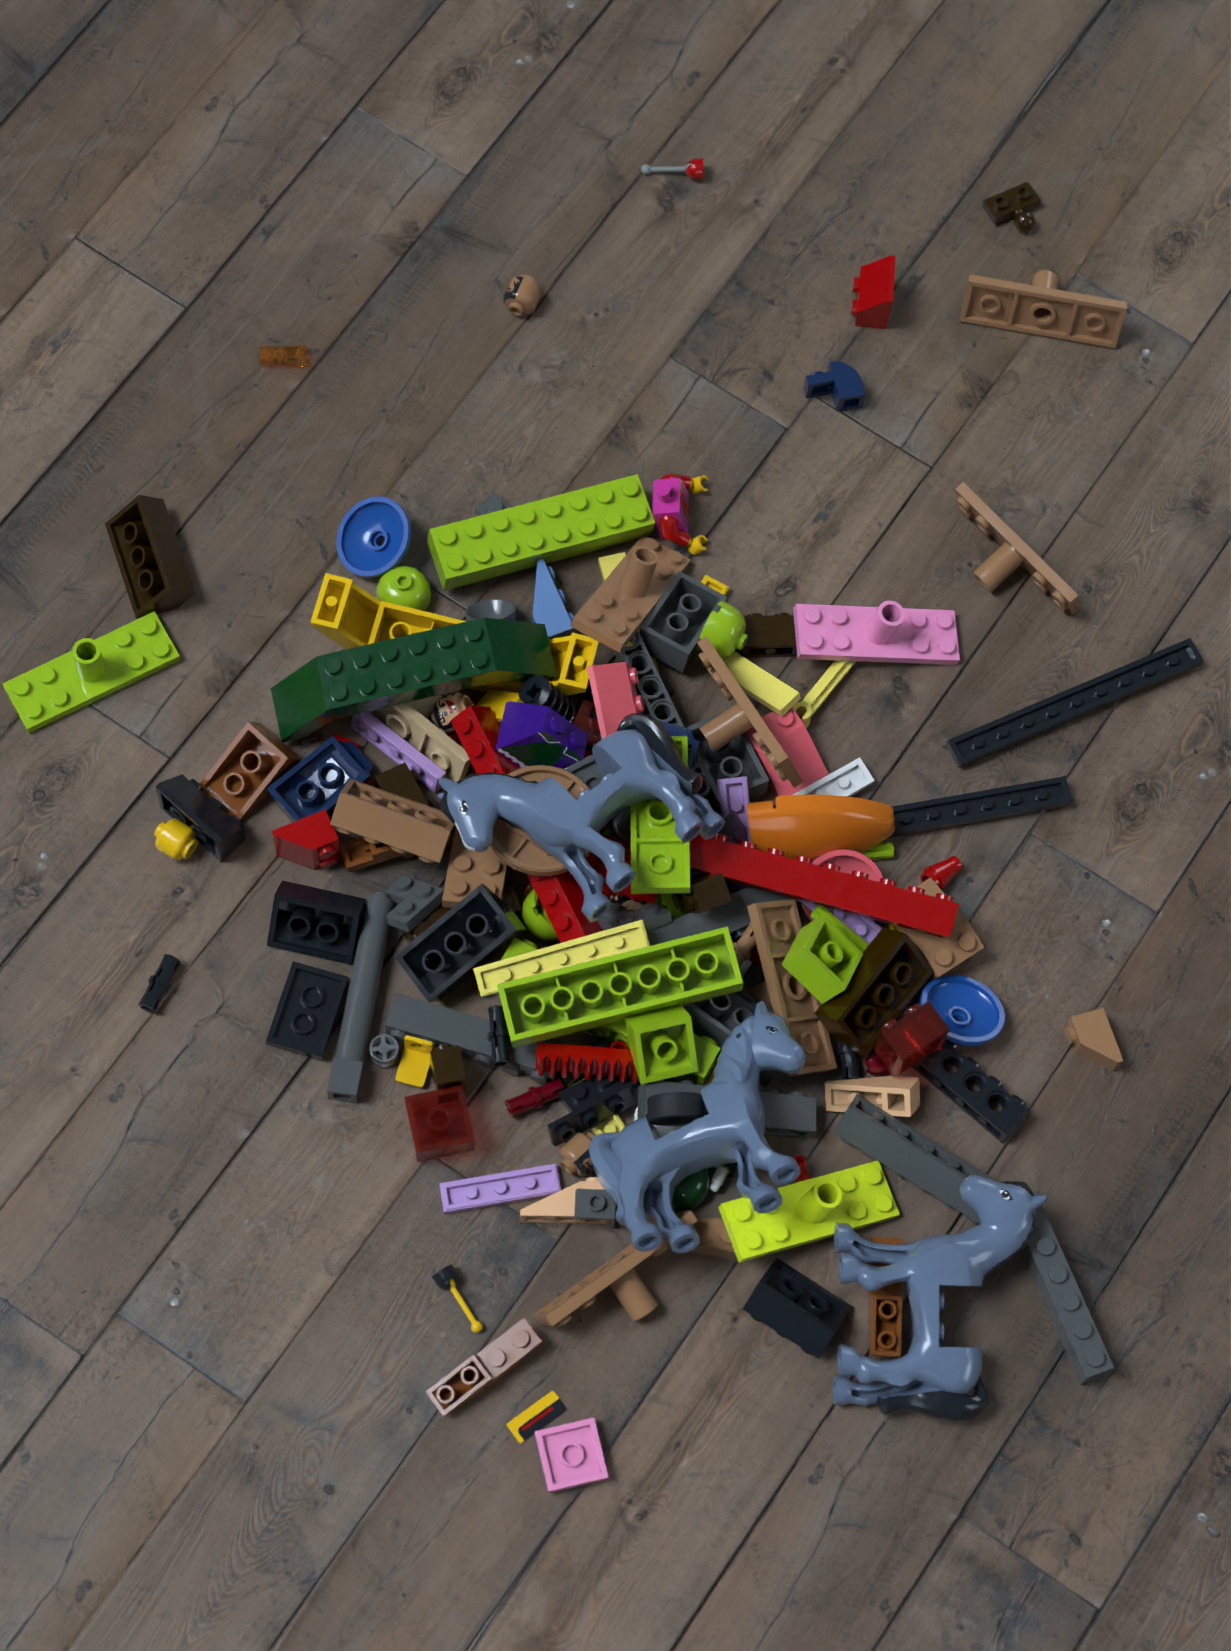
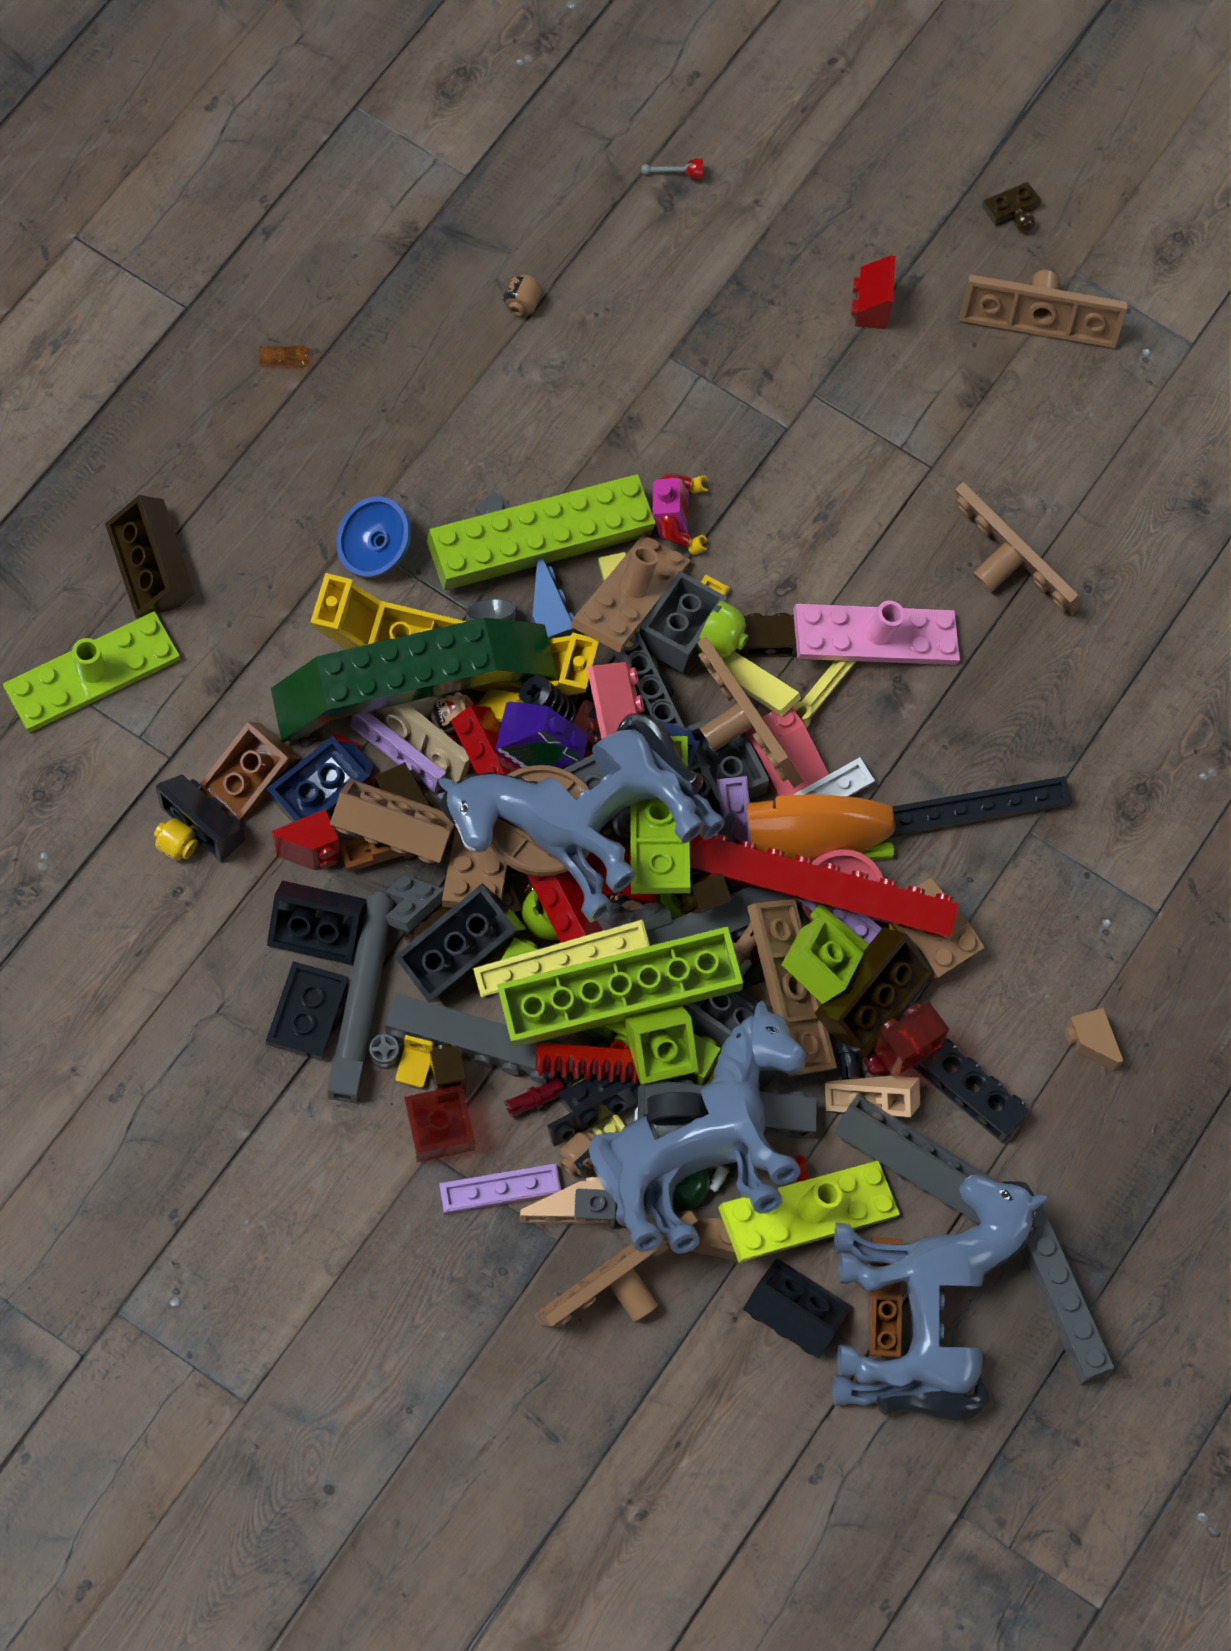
black pin [138,954,181,1013] -> none
lime cylinder [376,566,431,611] -> none
slope [426,1318,544,1417] -> none
hinge [432,1264,483,1333] -> none
black pin [487,1005,510,1067] -> none
sticker [507,1391,566,1443] -> none
bright pink plate [534,1418,608,1493] -> none
dark blue brick [803,361,866,412] -> none
red cone [920,856,963,890] -> none
blue dish [920,975,1005,1046] -> none
black plate [946,638,1204,768] -> none

